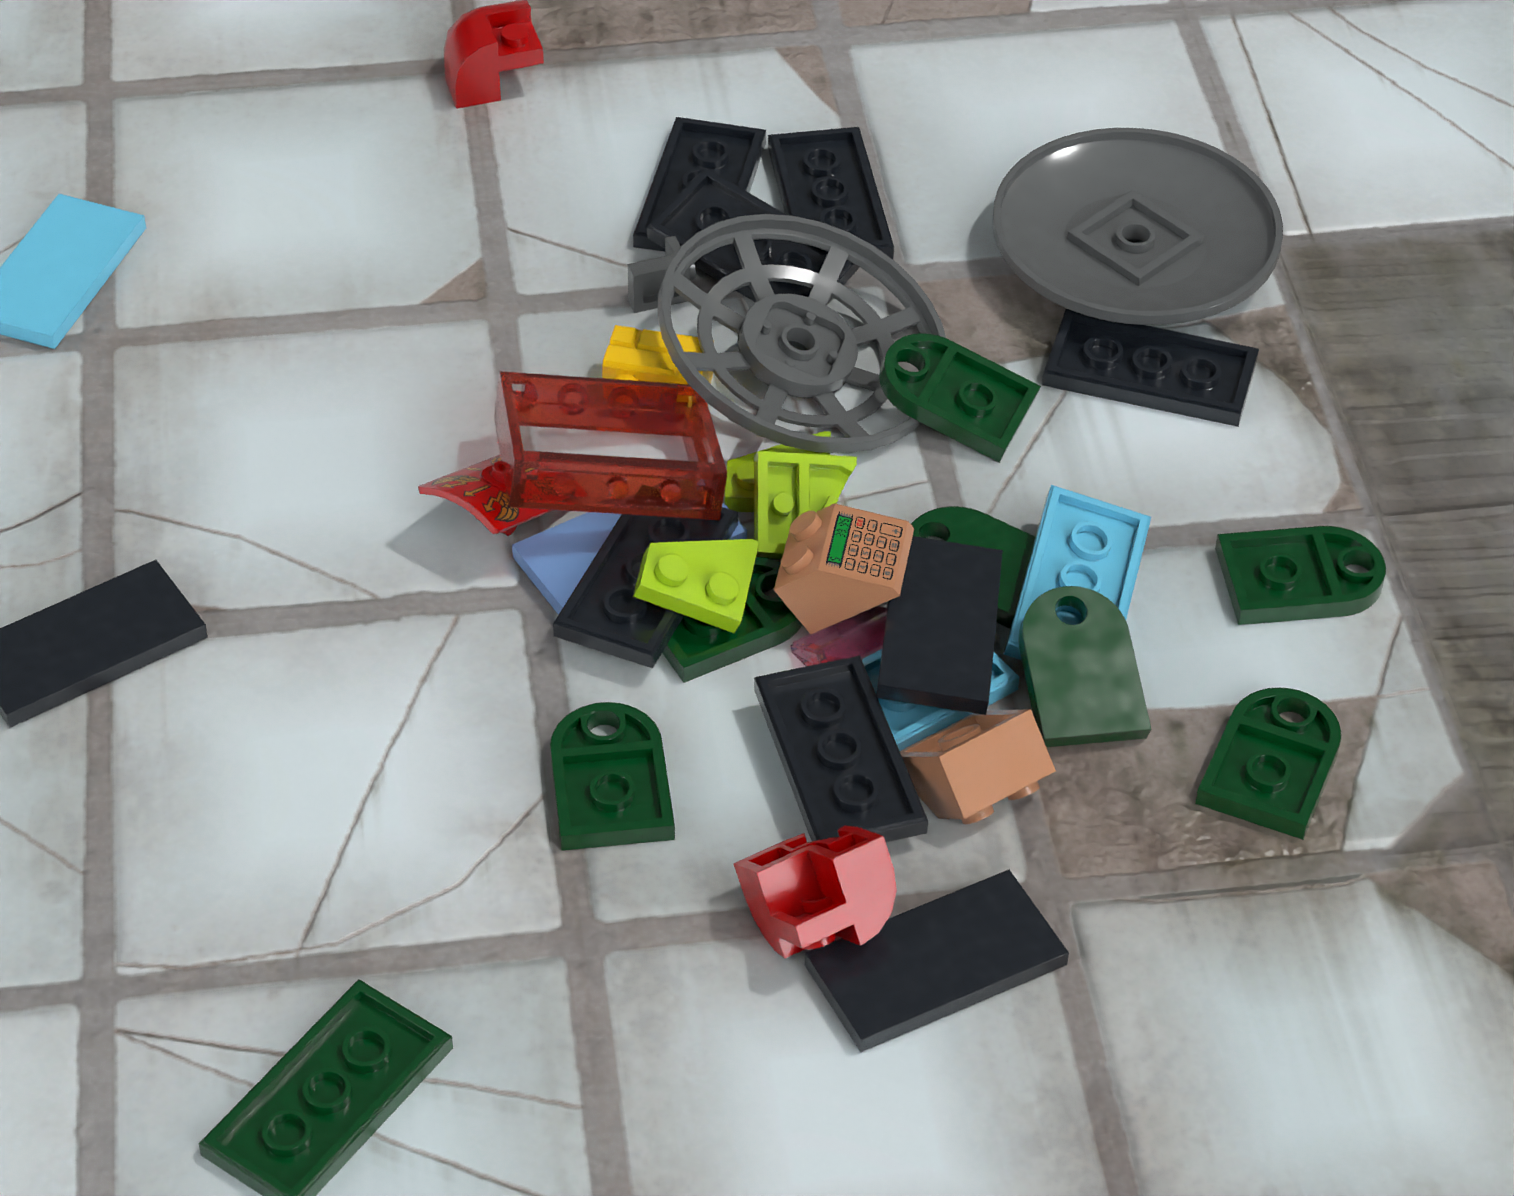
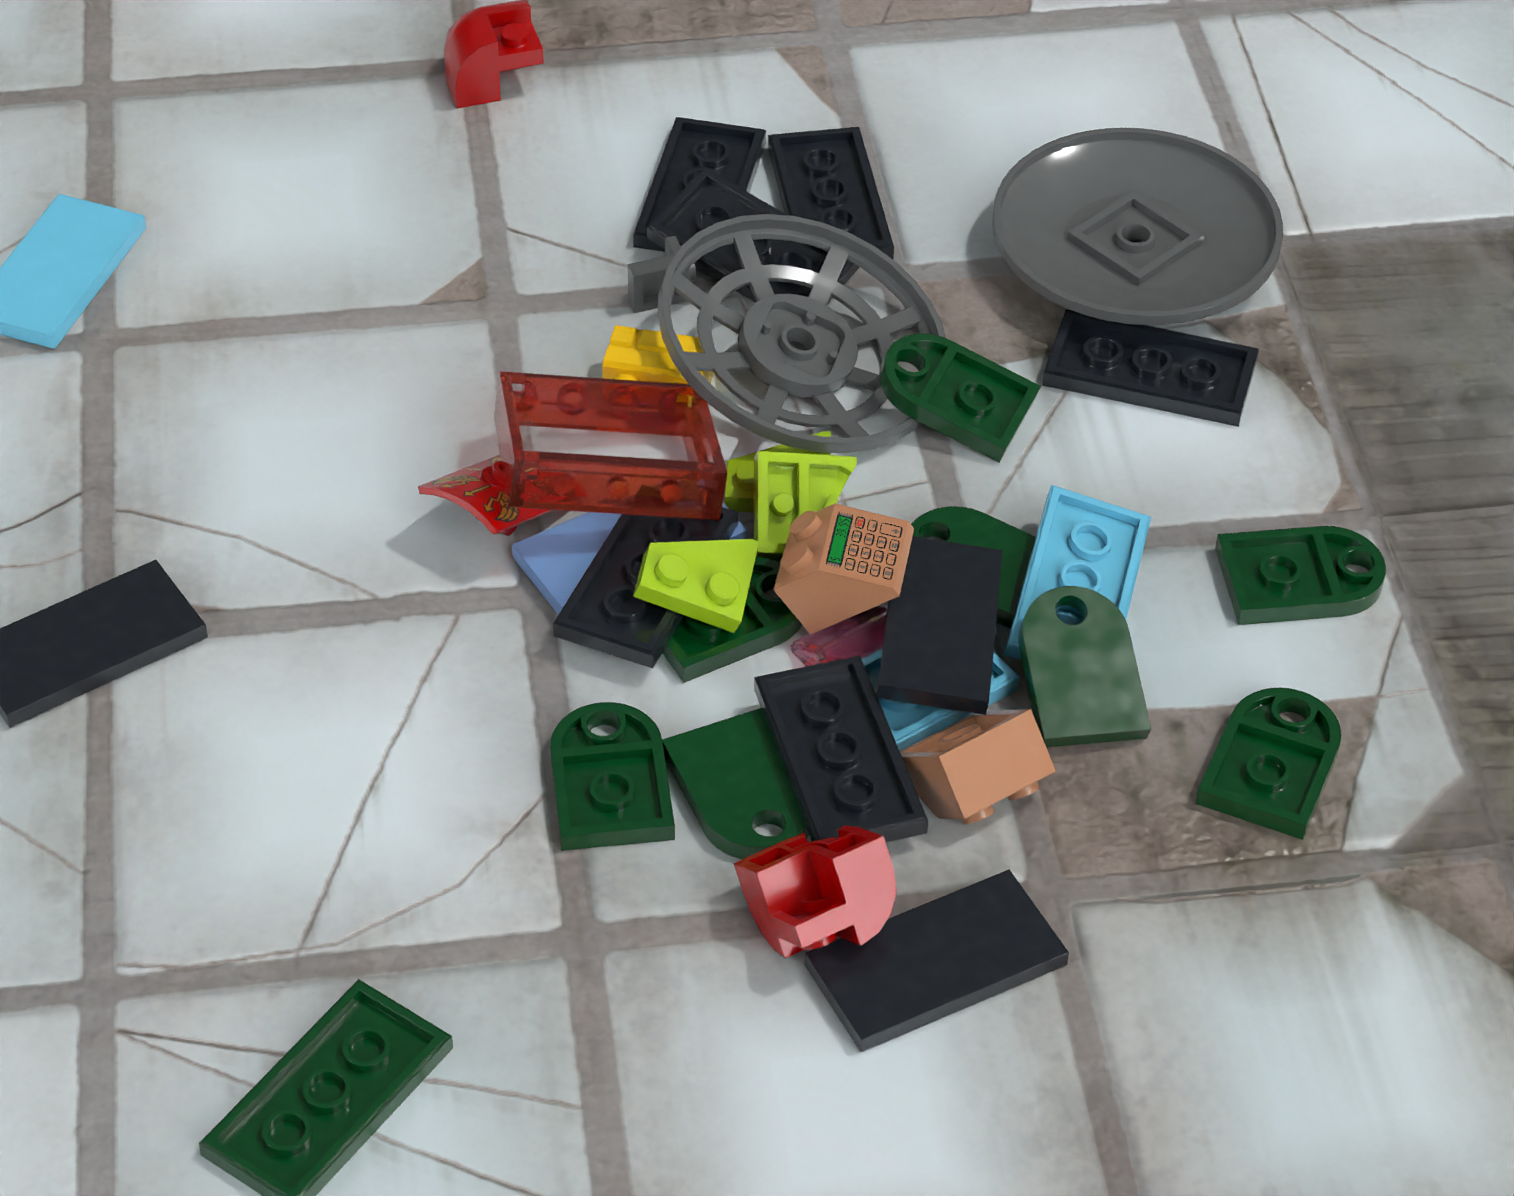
none -> dark green tile [662,708,809,859]

